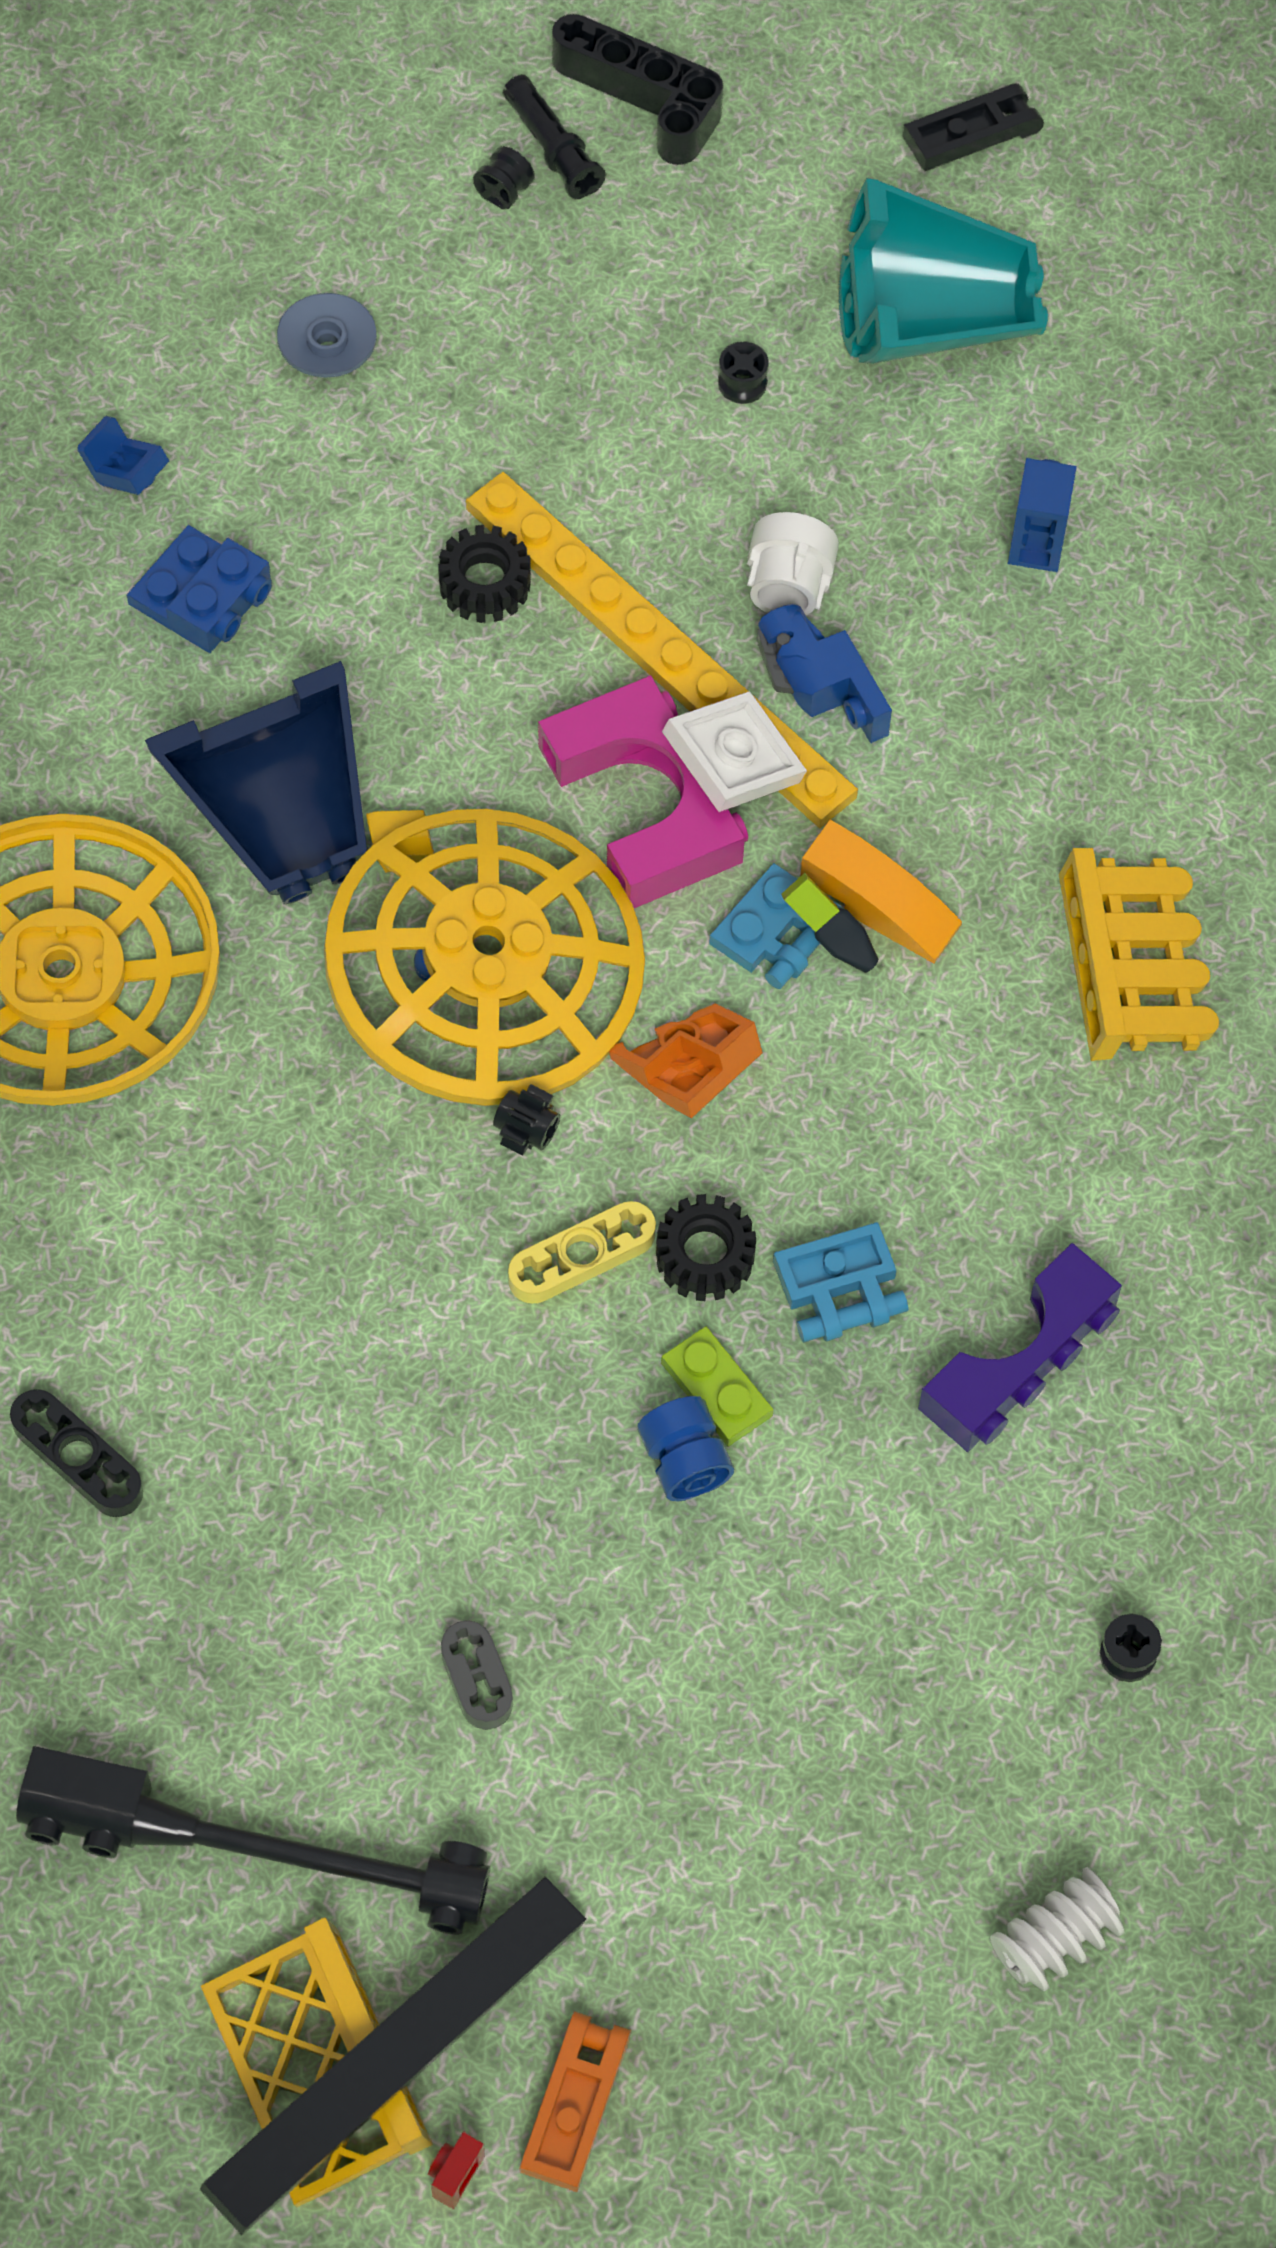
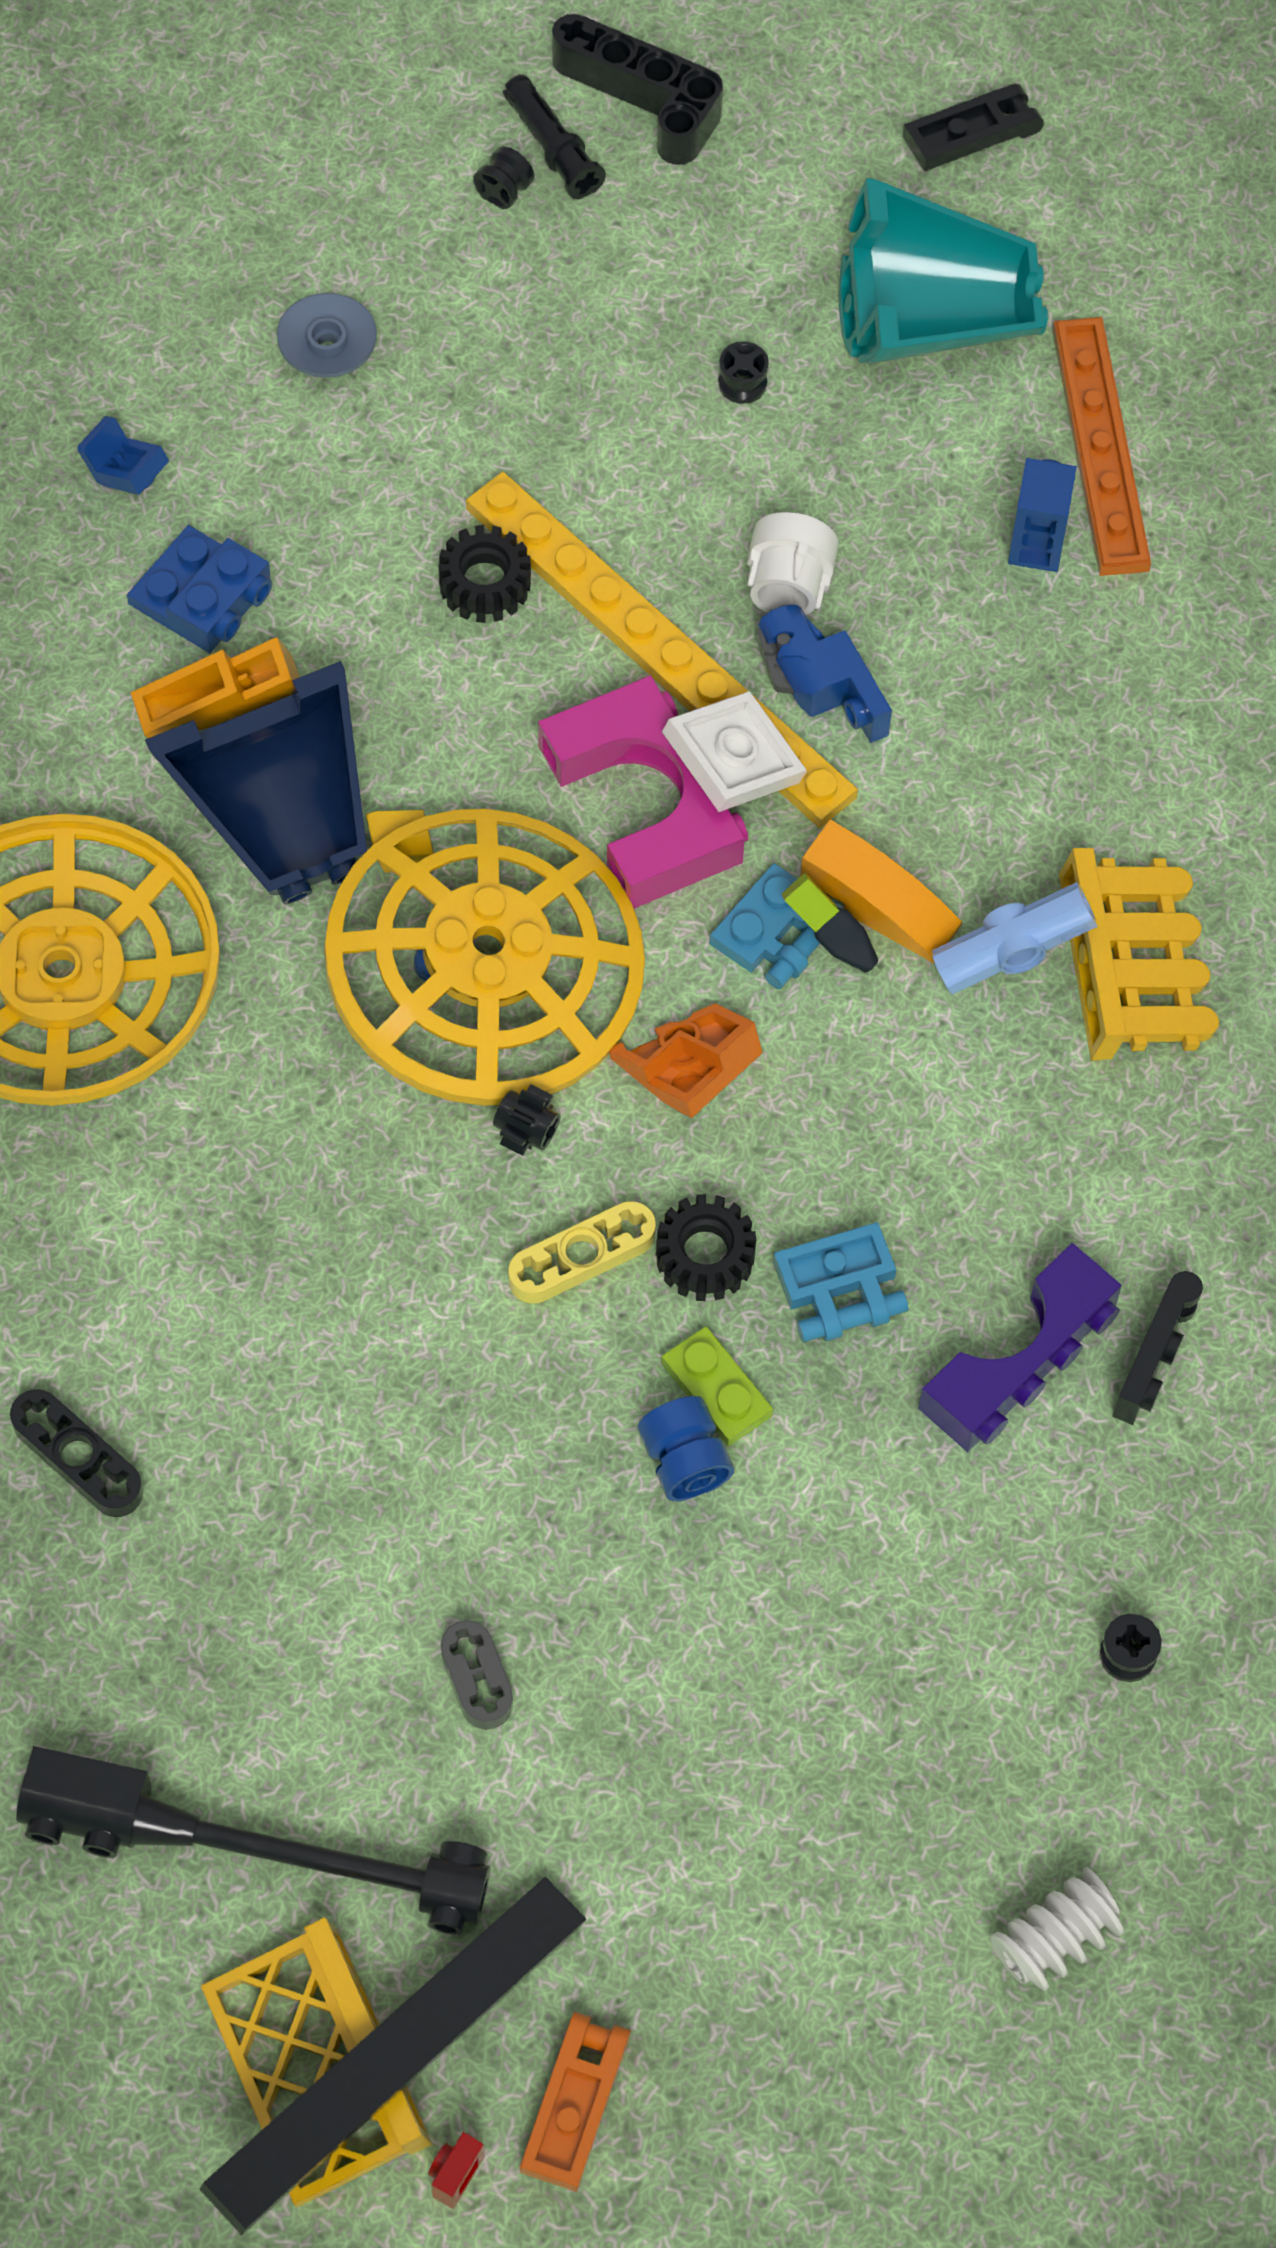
none -> light orange slope [130,637,300,738]
none -> light blue piece [932,882,1098,995]
none -> orange tile [1052,317,1151,576]
none -> black plate [1112,1271,1203,1425]

